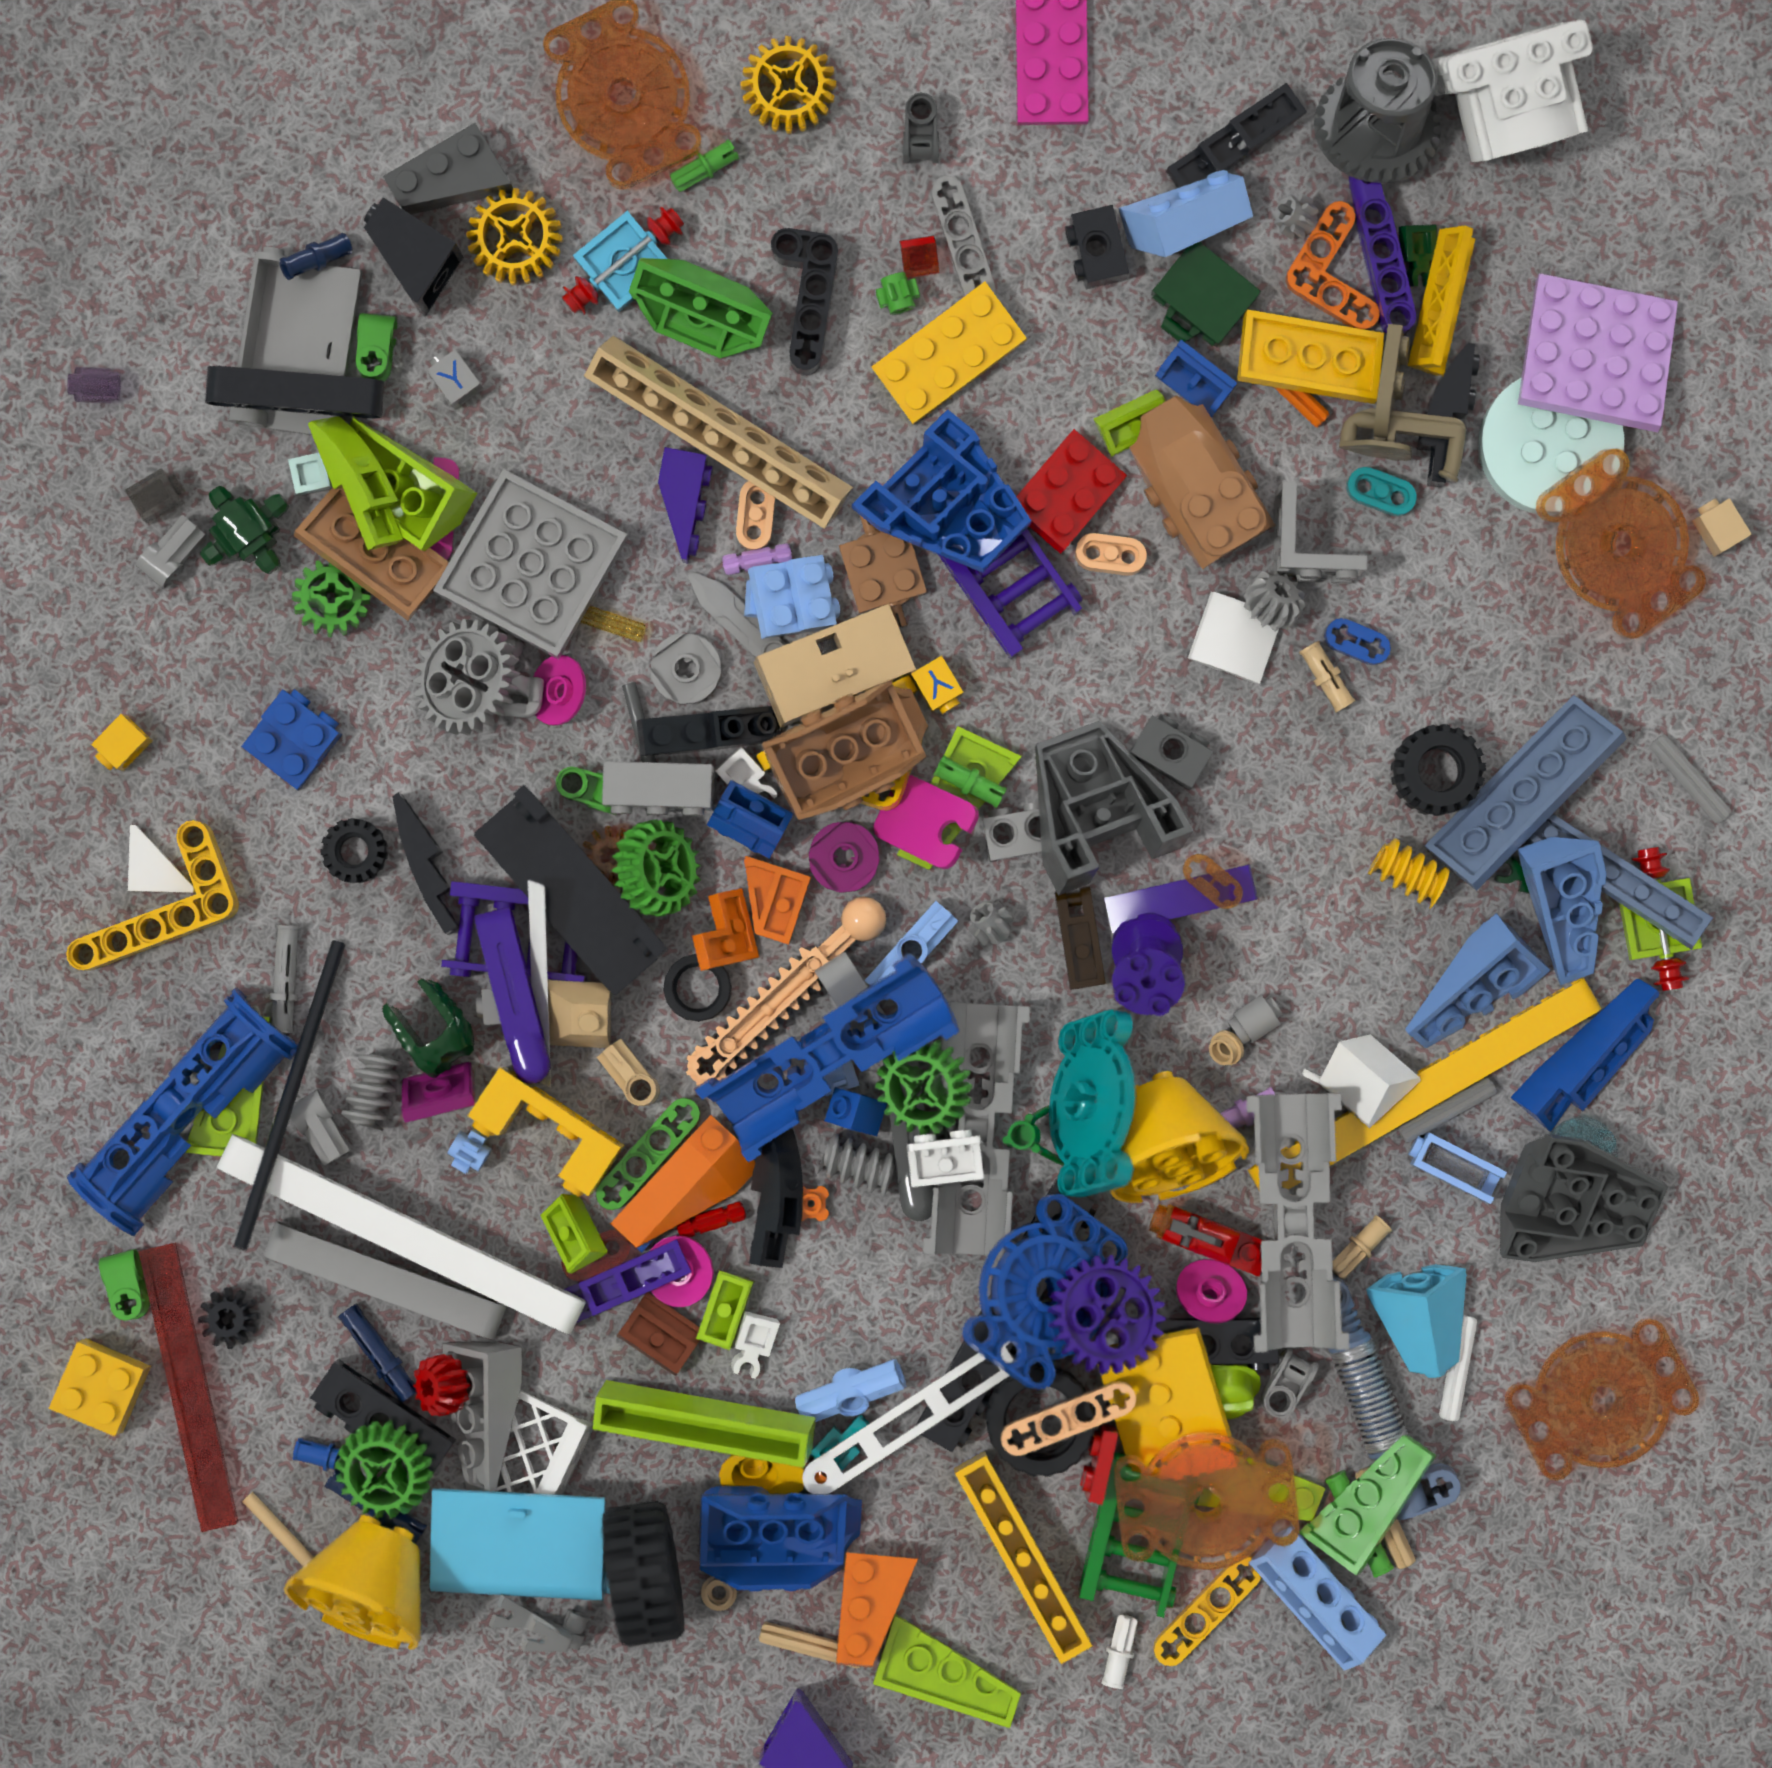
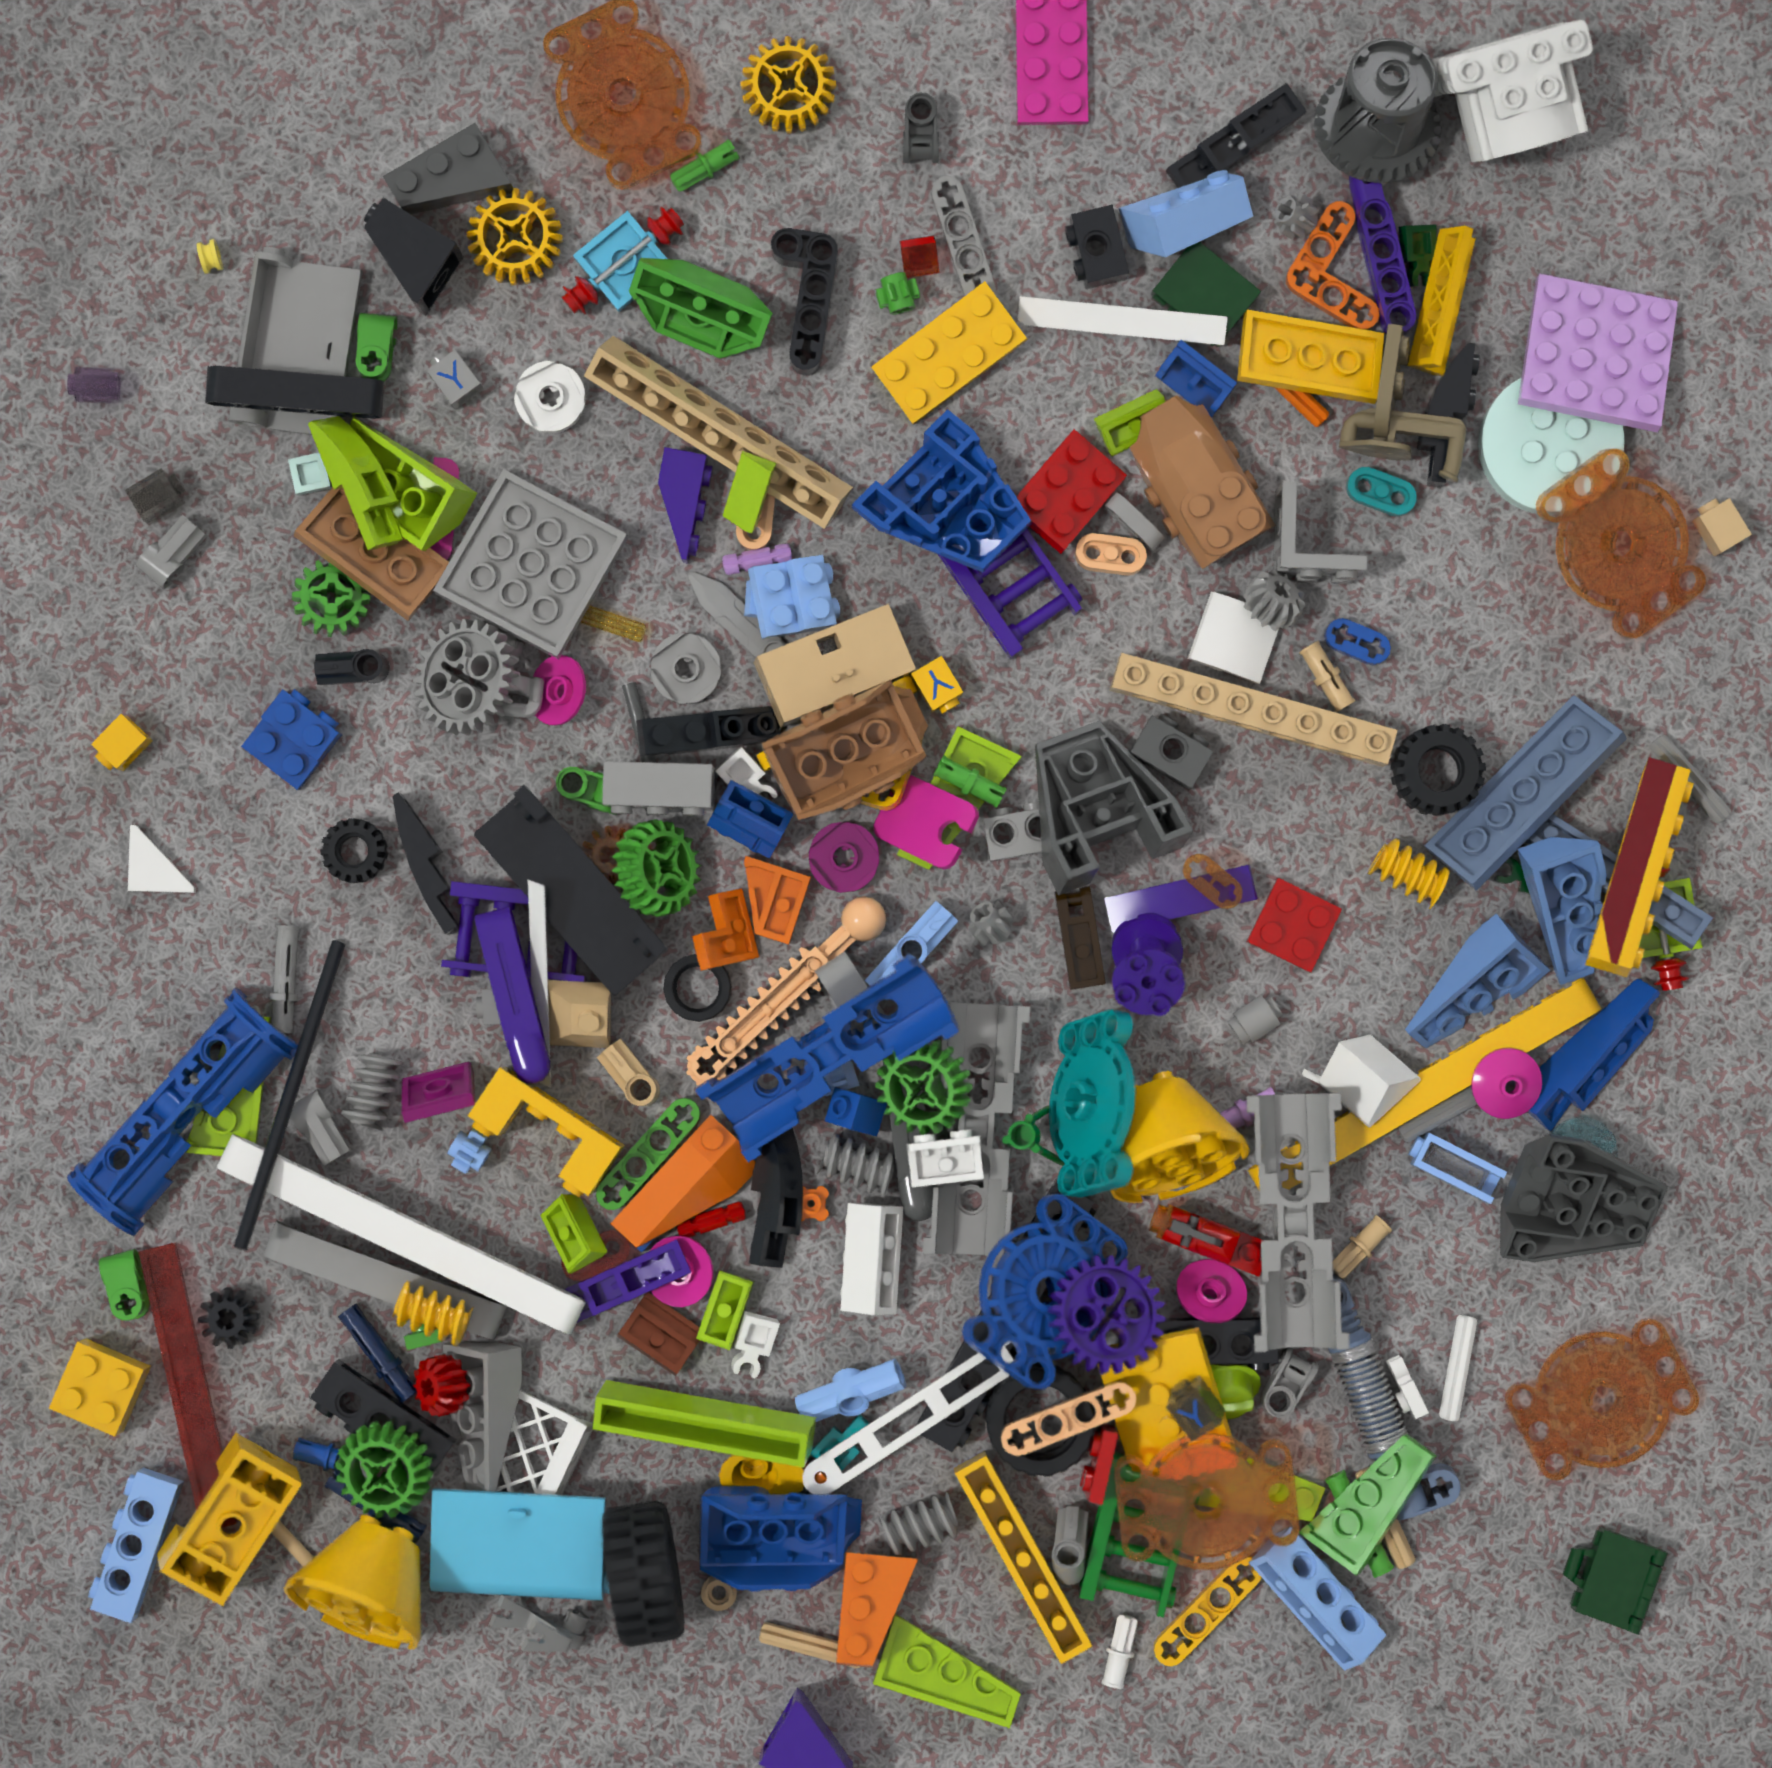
yellow beam [66,820,239,971] -> none
dark green piece [200,486,289,574] -> none
dark blue pin [279,233,353,280] -> none
dark green piece [382,978,474,1079] -> none
medium nougat plate [839,515,928,628] -> none
tan plate [1209,1030,1244,1065] -> none
medium azure slope [1366,1264,1467,1378] -> none
none -> light blue brick [89,1468,184,1623]
none -> yellow plate [157,1433,302,1606]
none -> light yellow bush [196,239,223,274]
none -> black piece [314,649,390,686]
none -> yellow piece [392,1281,474,1346]
none -> bright green plate [404,1324,442,1350]
none -> white plate [514,361,586,434]
none -> lime slope [722,451,776,534]
none -> white brick [840,1203,903,1315]
none -> light grey piece [880,1492,959,1557]
none -> white sticker [1018,296,1227,345]
none -> light grey piece [1052,1506,1089,1585]
none -> light grey beam [1104,493,1165,552]
none -> tan brick [1109,653,1398,767]
none -> clear smoke brick [1166,1375,1225,1442]
none -> red plate [1246,878,1342,973]
none -> white plate [1386,1355,1429,1419]
none -> dark pink dish [1471,1048,1542,1119]
none -> dark green piece [1562,1526,1668,1635]
none -> brick [1585,757,1694,978]

